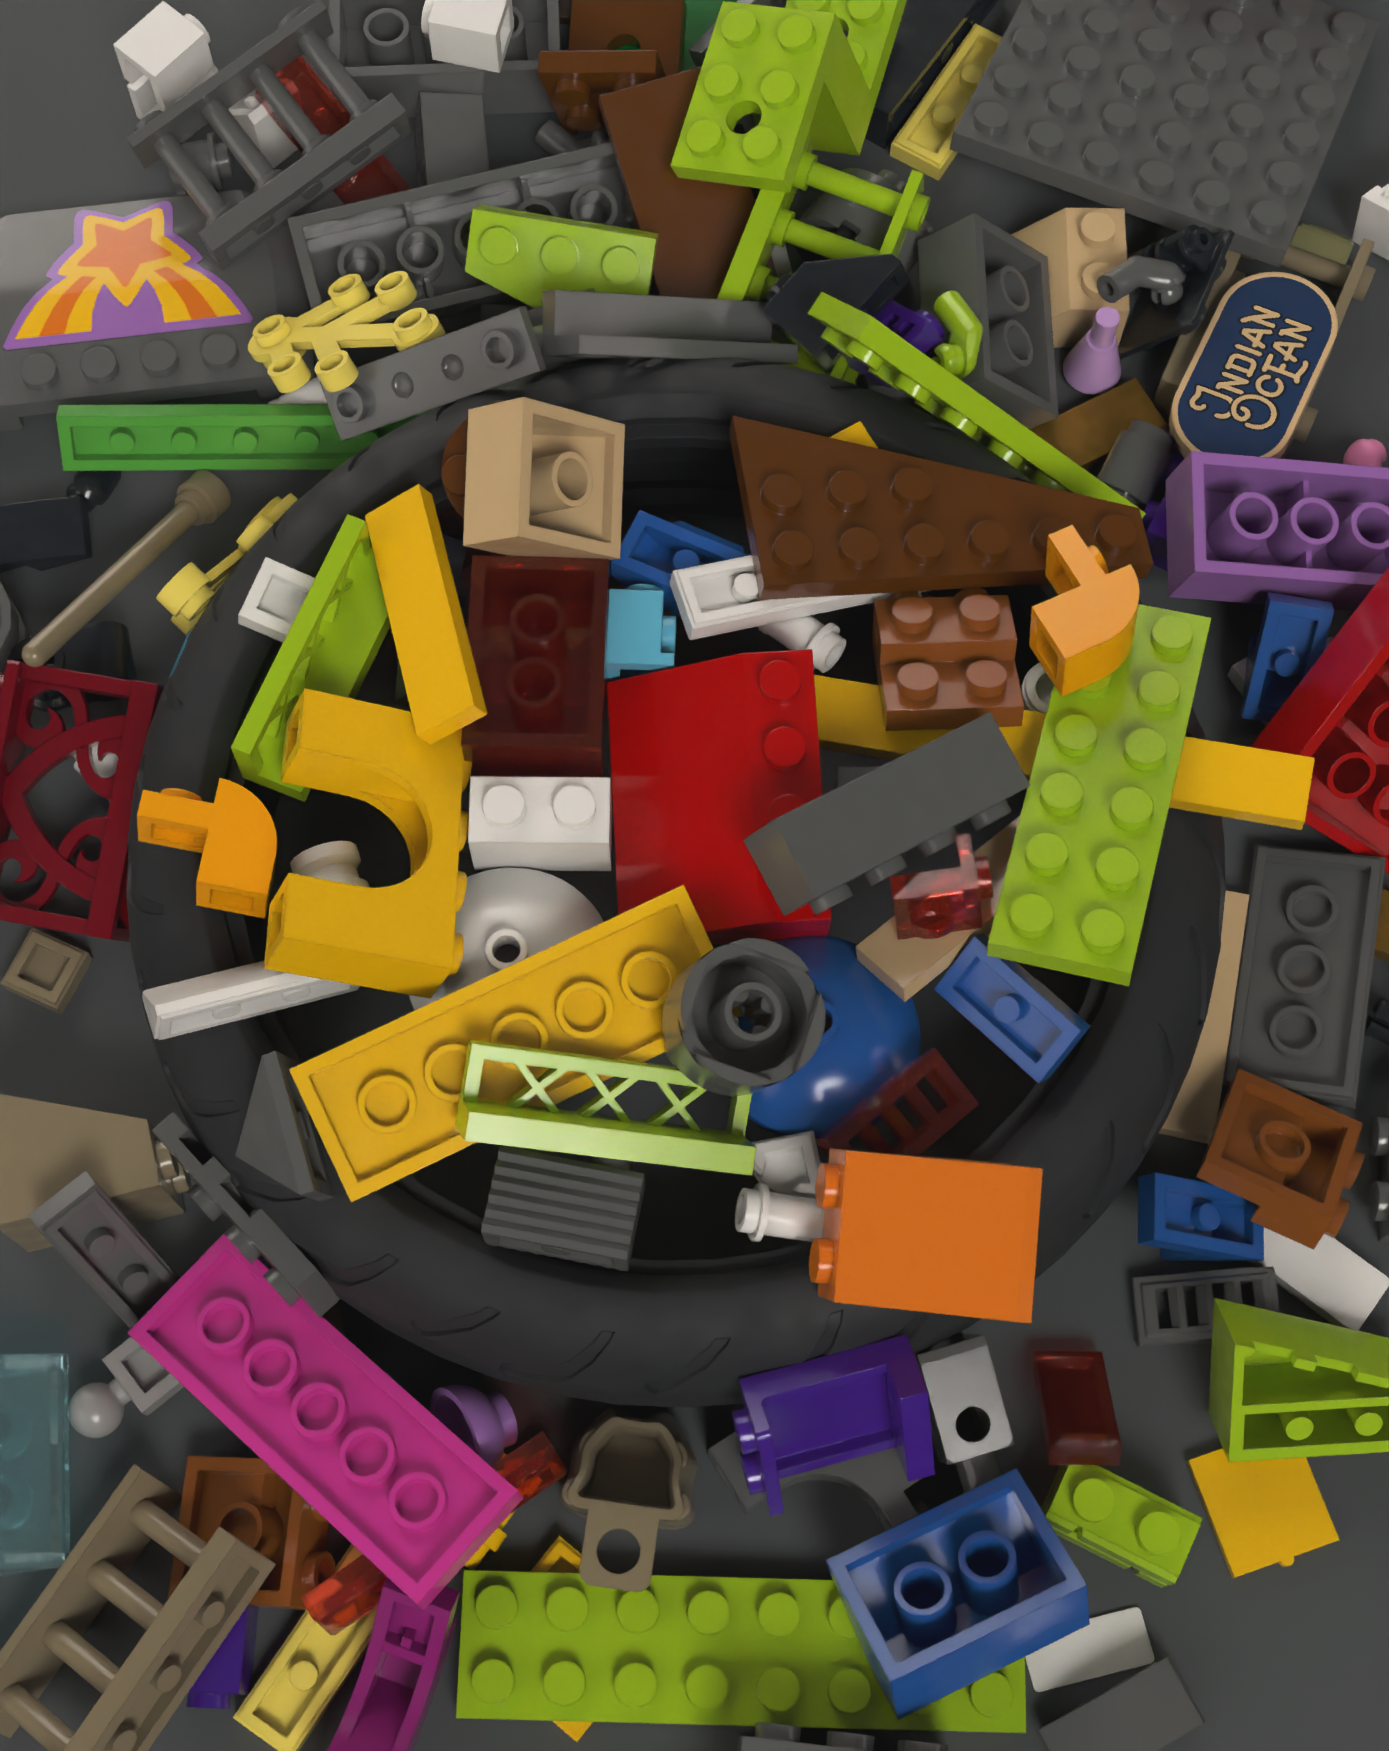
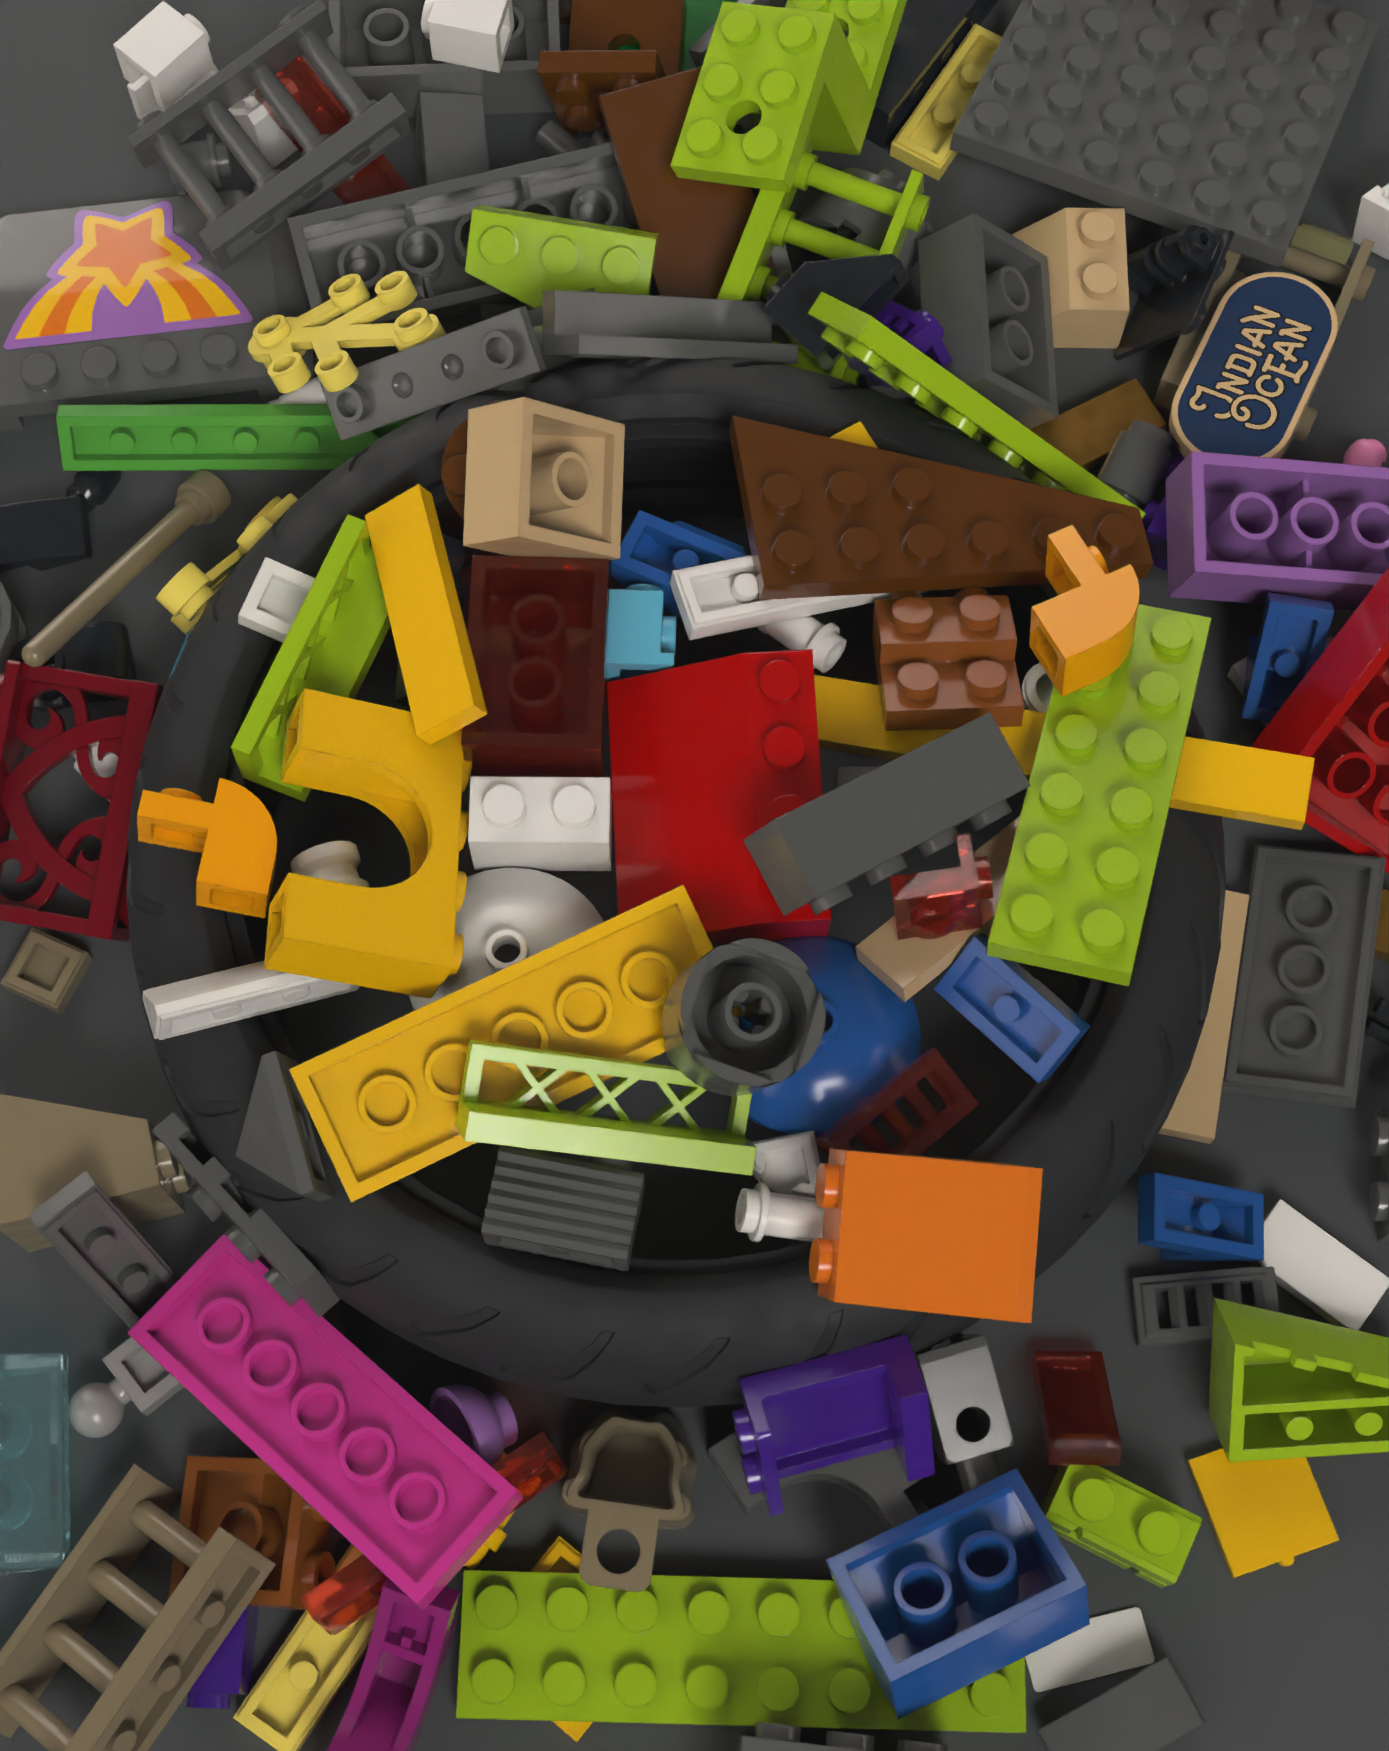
lime arm [932,290,983,379] -> none
lavender cone [1063,307,1121,395] -> none
dark grey arm [1097,255,1185,305] -> none
dark orange plate [1196,1068,1365,1250] -> none

